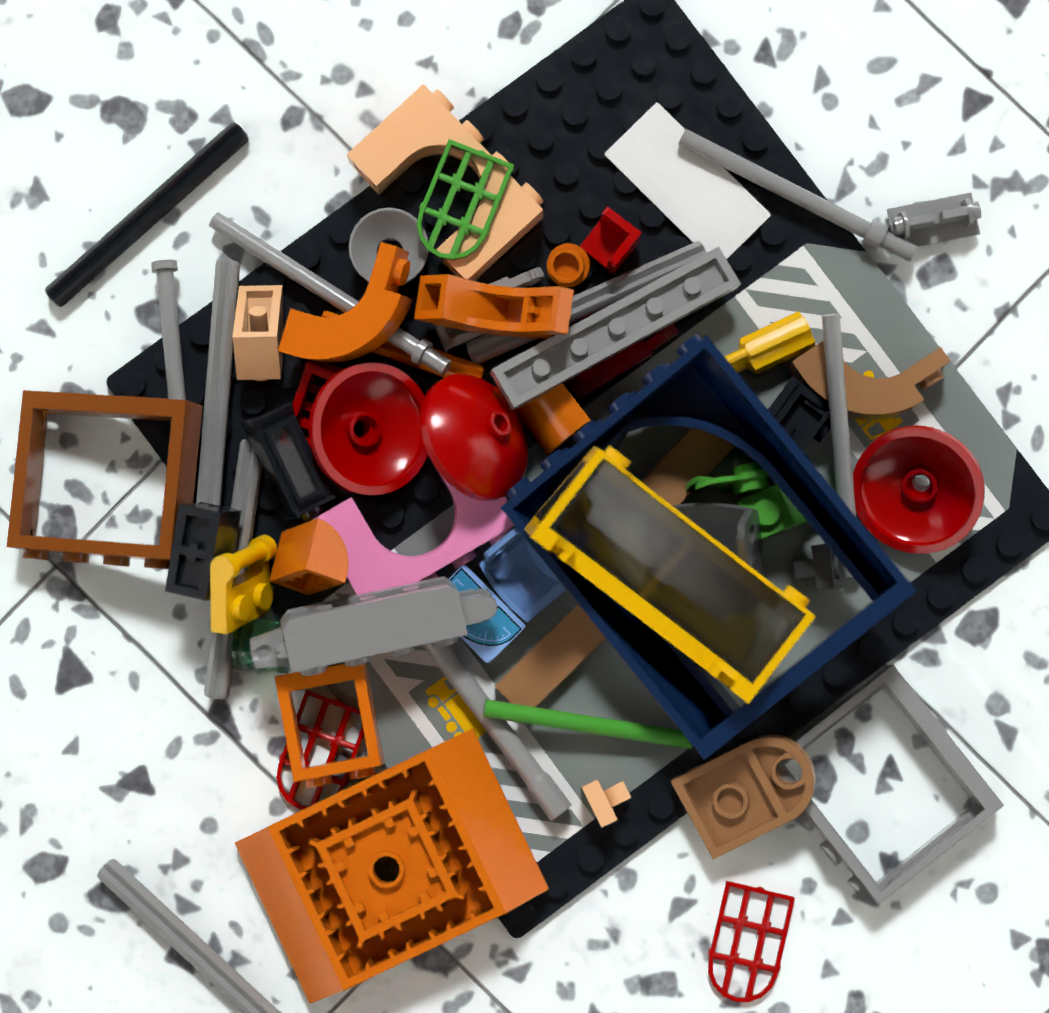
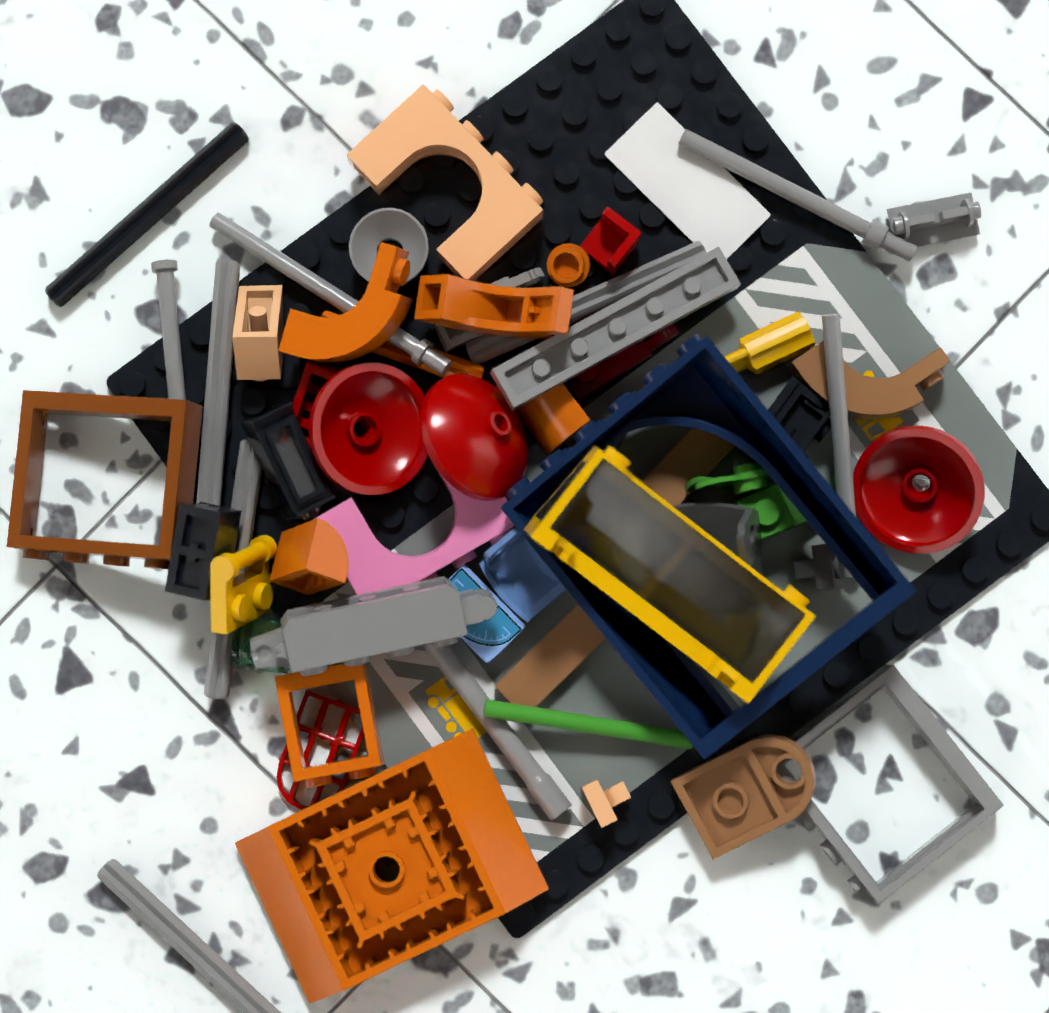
bright green window [417,139,514,261] -> none
red window [708,880,795,1002] -> none

